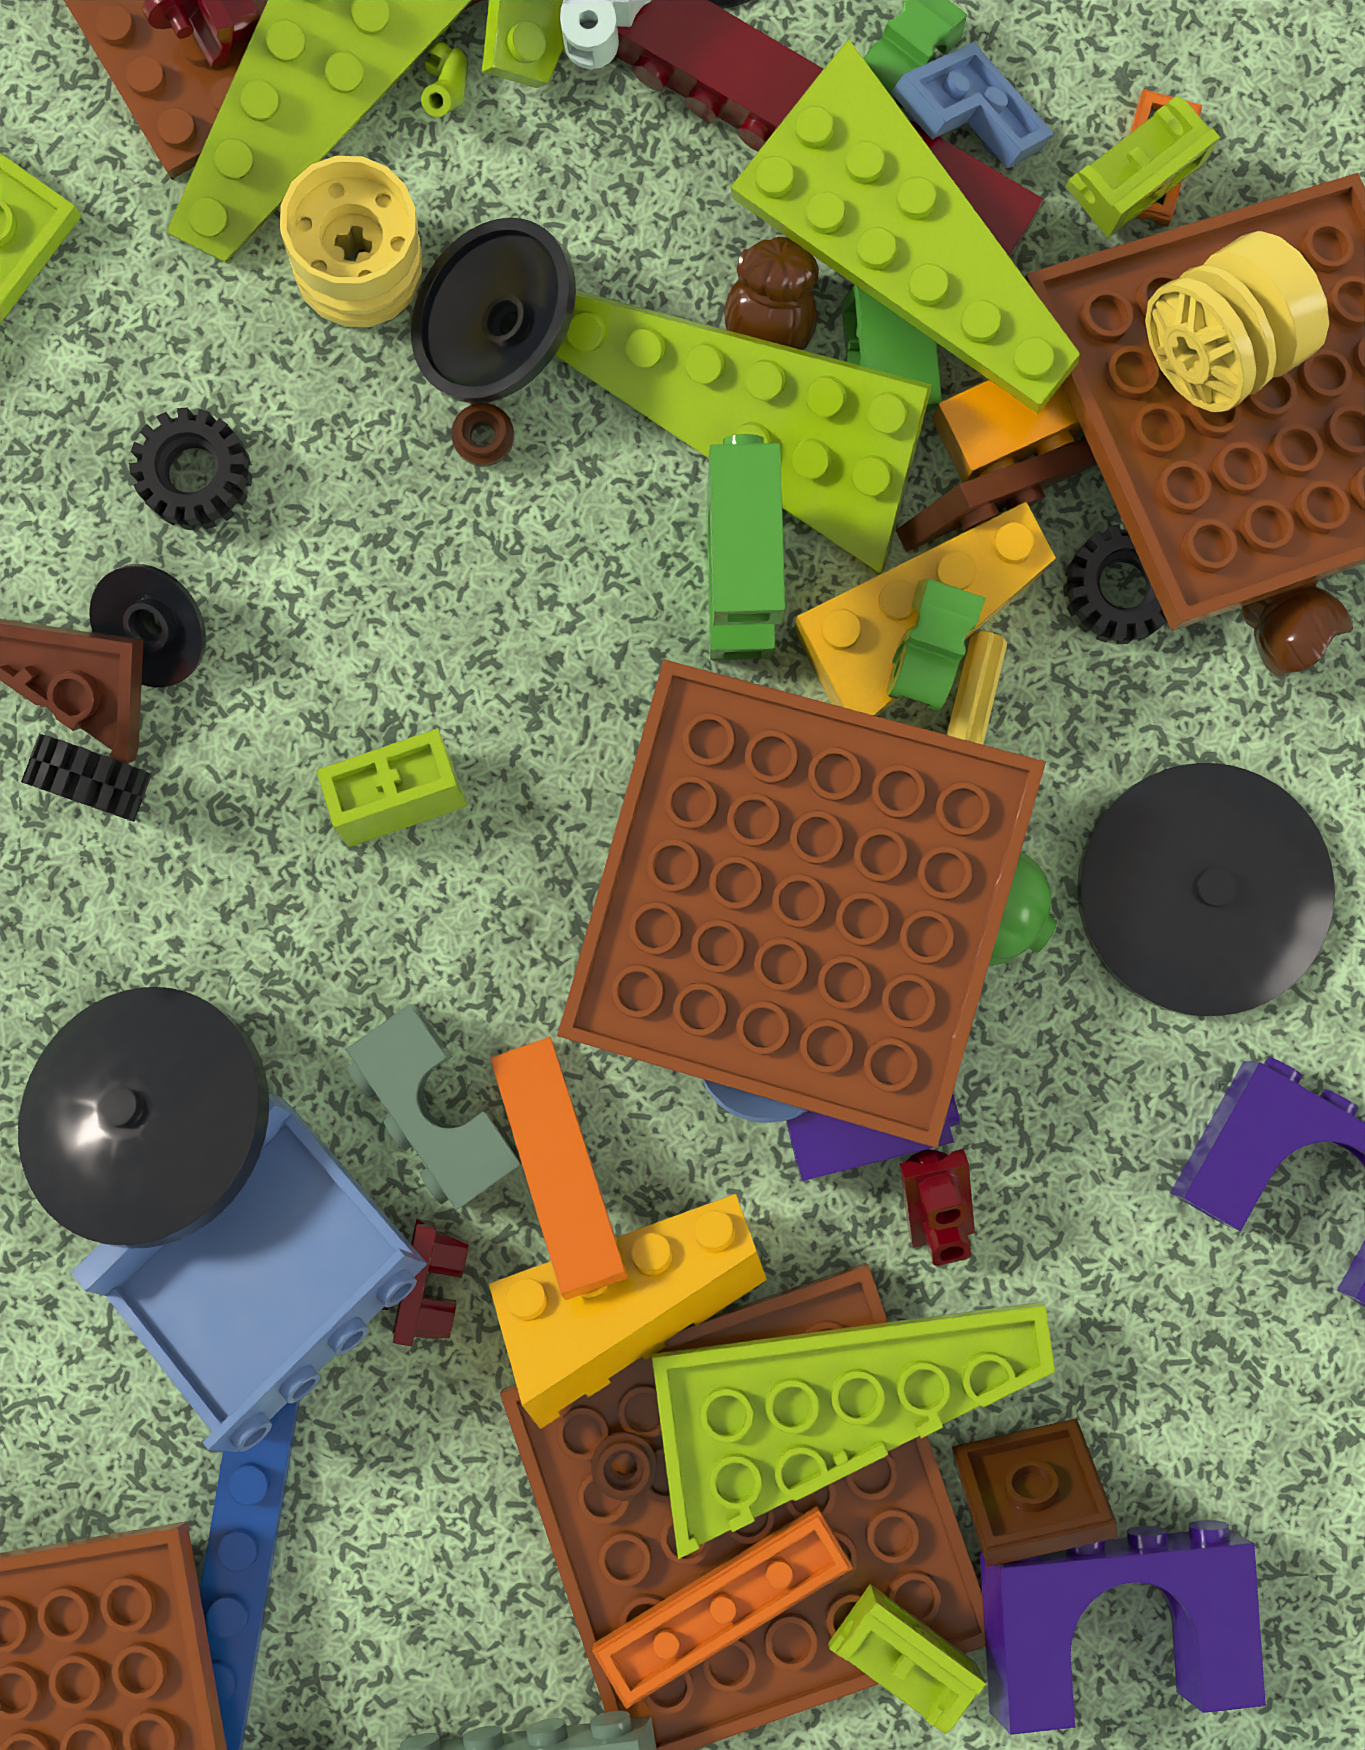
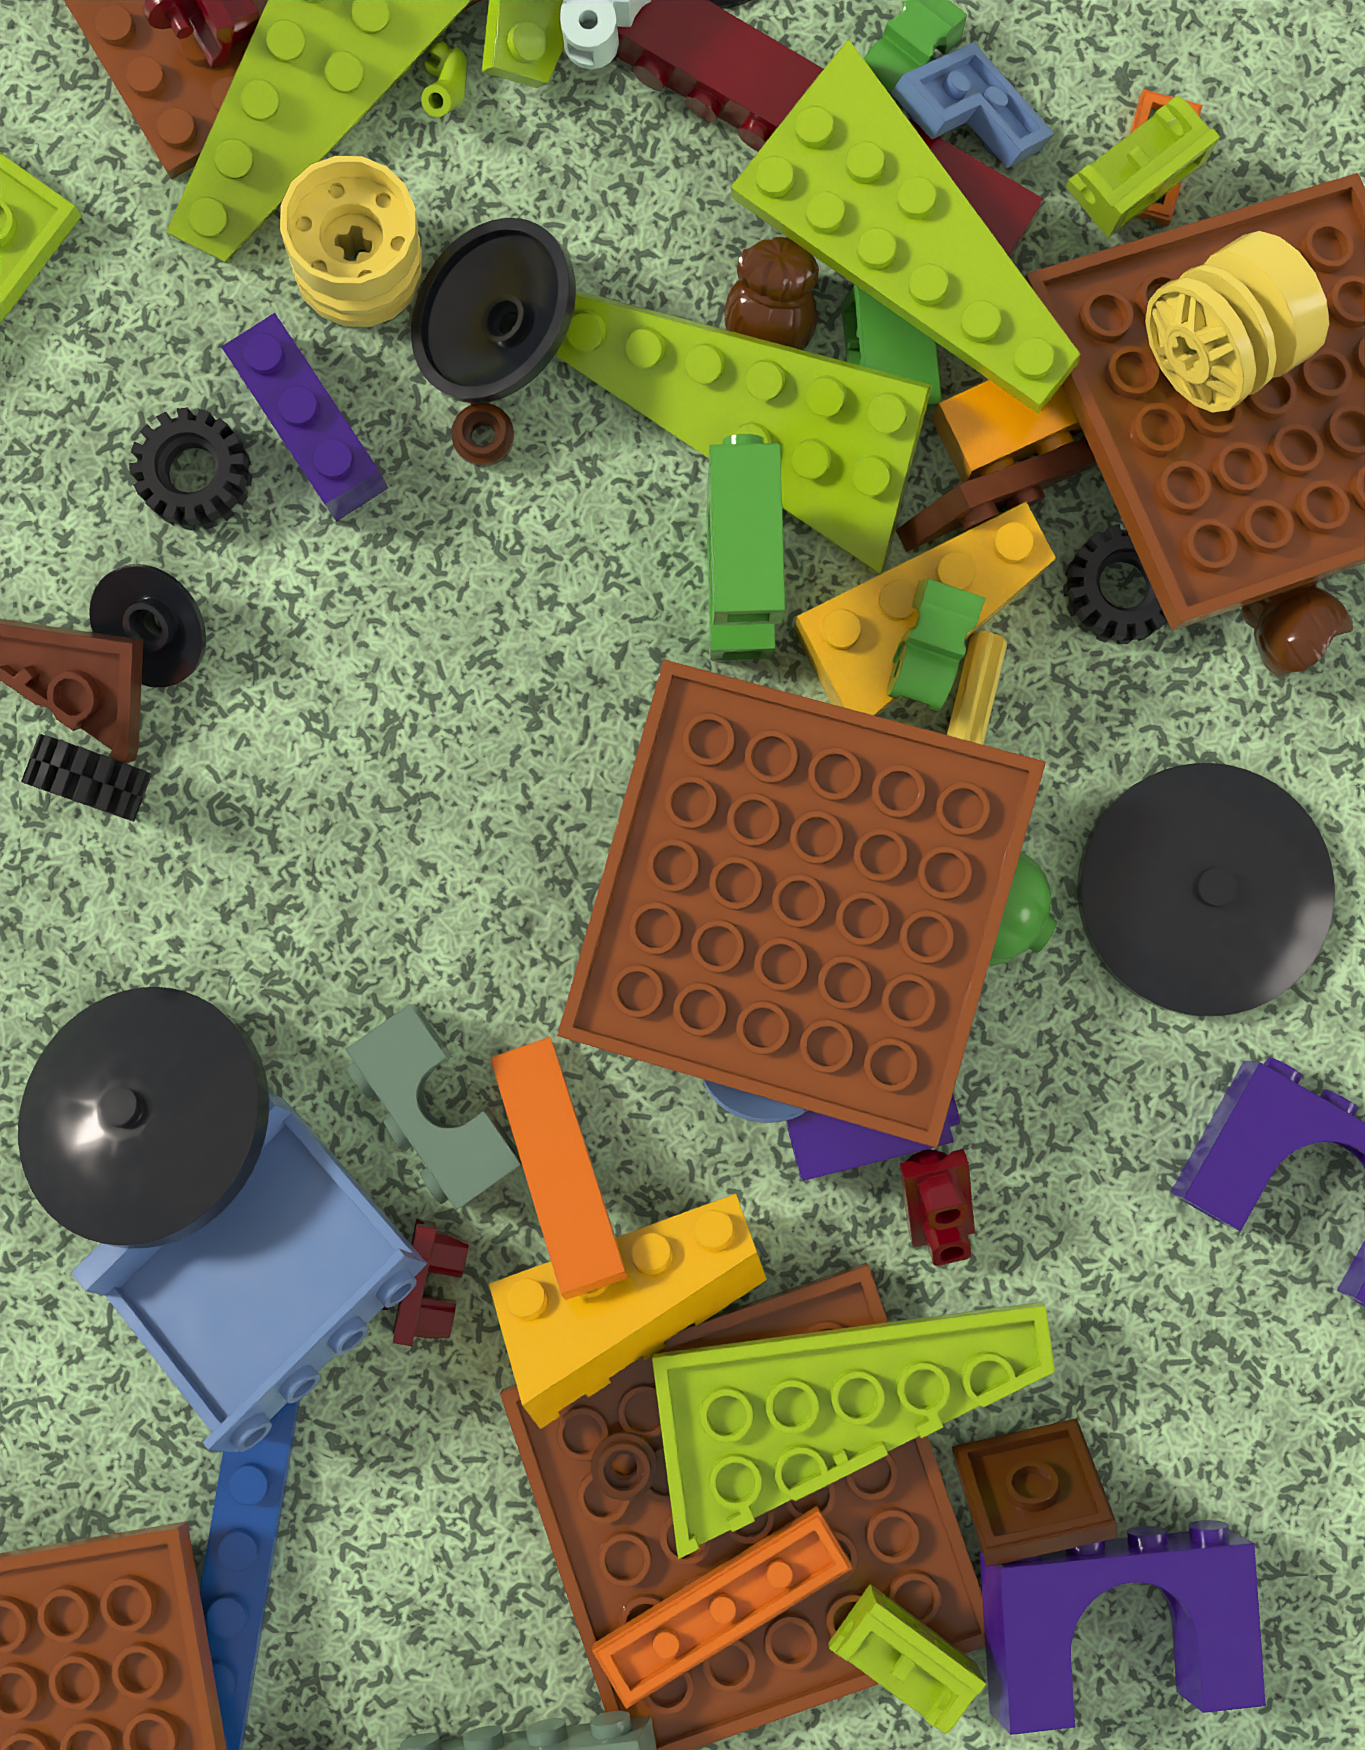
lime hinge [316,728,468,847] -> none
none -> dark purple arch [221,313,388,522]

